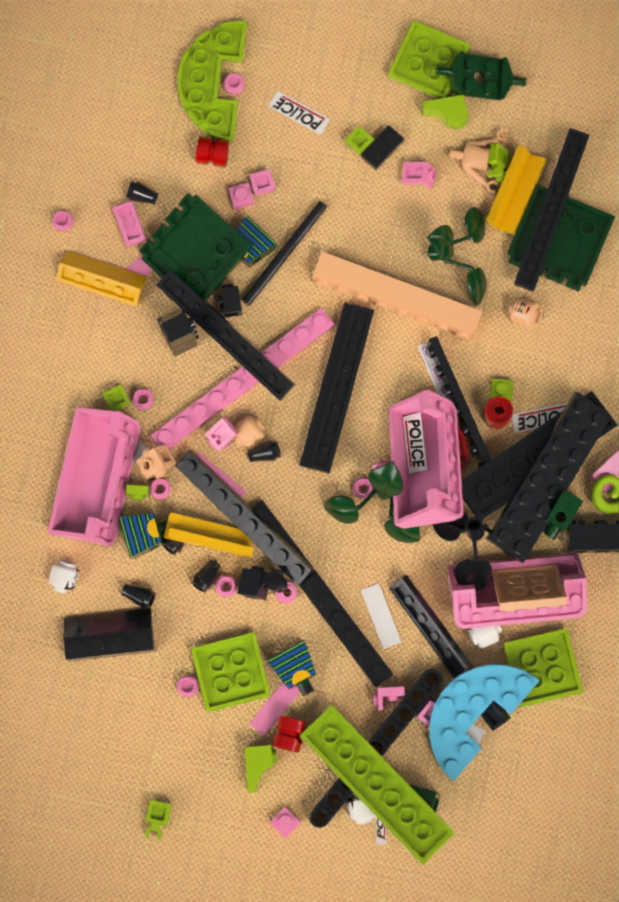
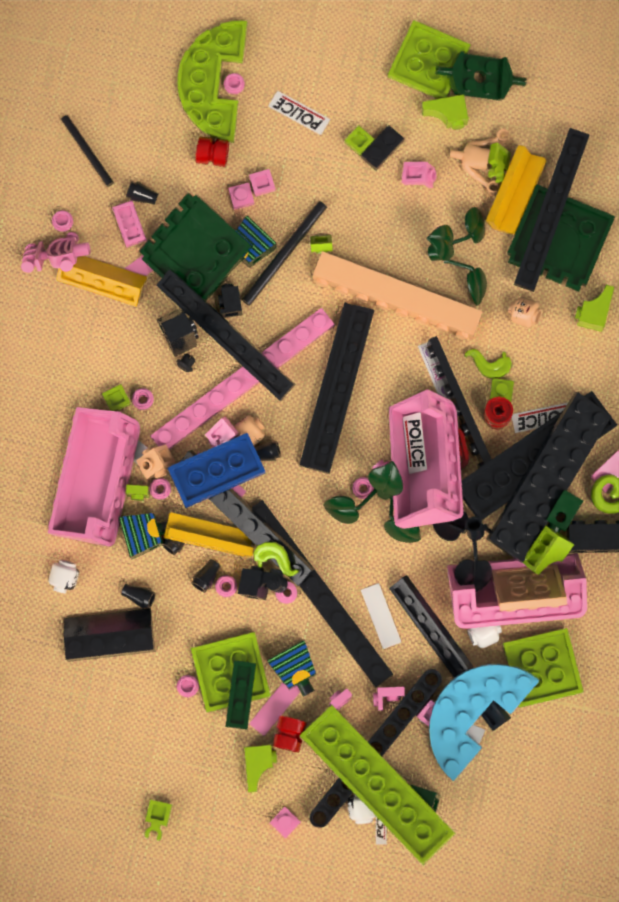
none -> bright pink piece [21,232,91,273]
none -> black bar [61,115,114,187]
none -> blue plate [168,433,266,508]
none -> black piece [177,354,195,372]
none -> dark green plate [225,660,256,730]
none -> lime piece [253,542,299,576]
none -> lime plate [310,235,333,254]
none -> bright pink plate [328,689,352,711]
none -> lime piece [464,349,512,379]
none -> lime arch [522,526,574,575]
none -> lime arch [575,285,614,332]

